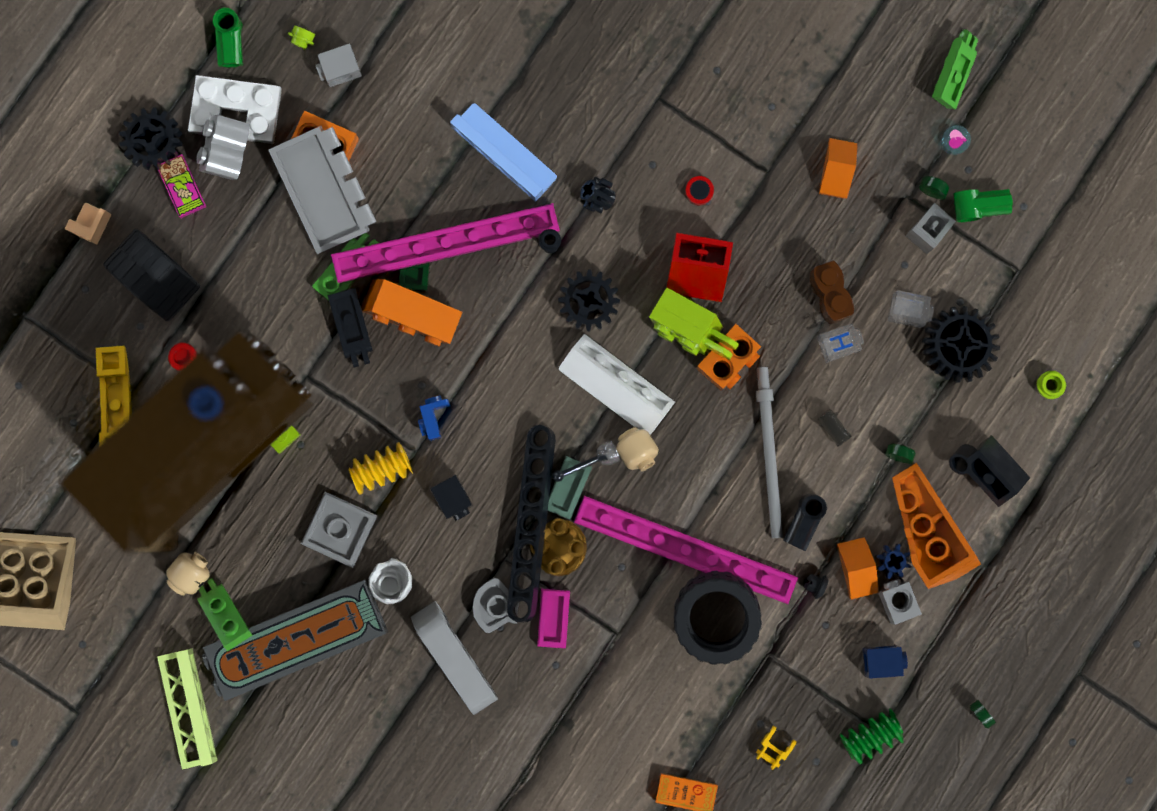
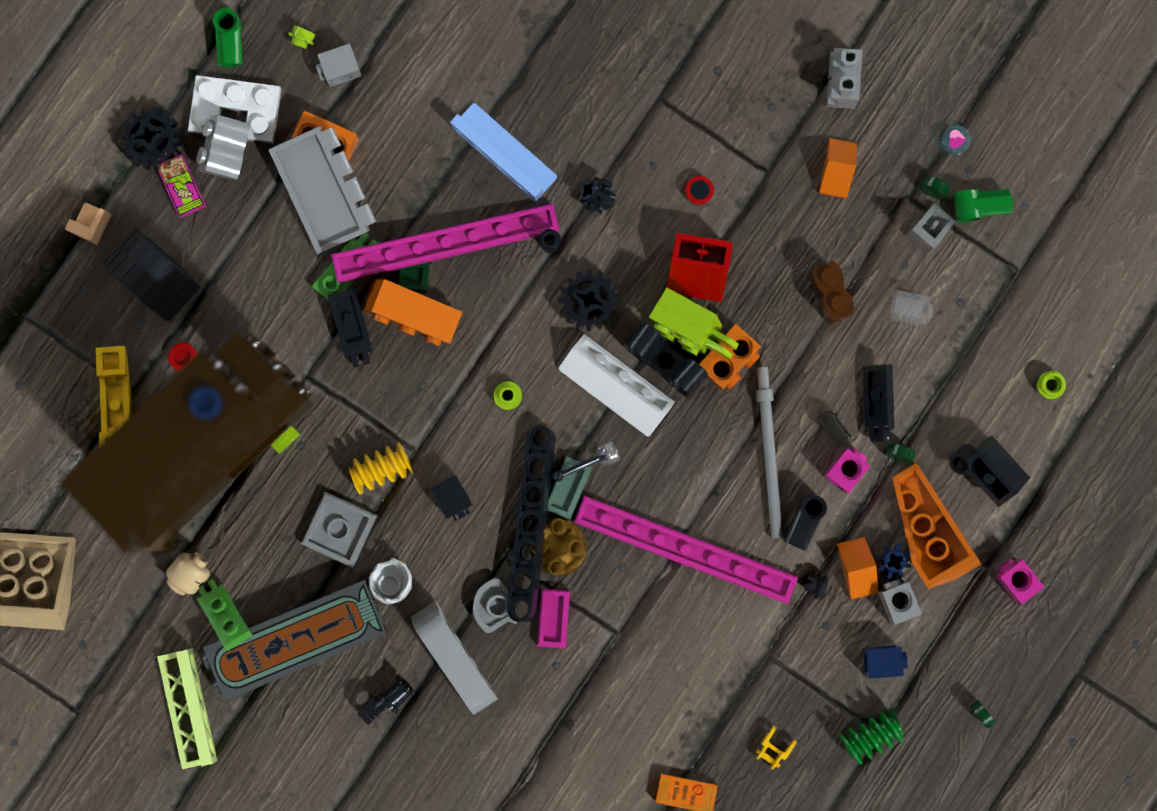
blue bracket [418,396,450,441] -> none
tan head [616,427,659,471] -> none
black tyre [674,571,762,665] -> none
clear brick [817,323,864,364] -> none
black gear [922,306,1000,383] -> none
bright green hinge [932,30,978,109] -> none
none -> black connector [357,675,416,725]
none -> lime plate [494,381,522,410]
none -> black beam [625,321,708,399]
none -> dark pink brick [823,448,870,494]
none -> light grey hips [826,48,863,109]
none -> black hinge [862,364,895,443]
none -> dark pink brick [994,558,1044,605]

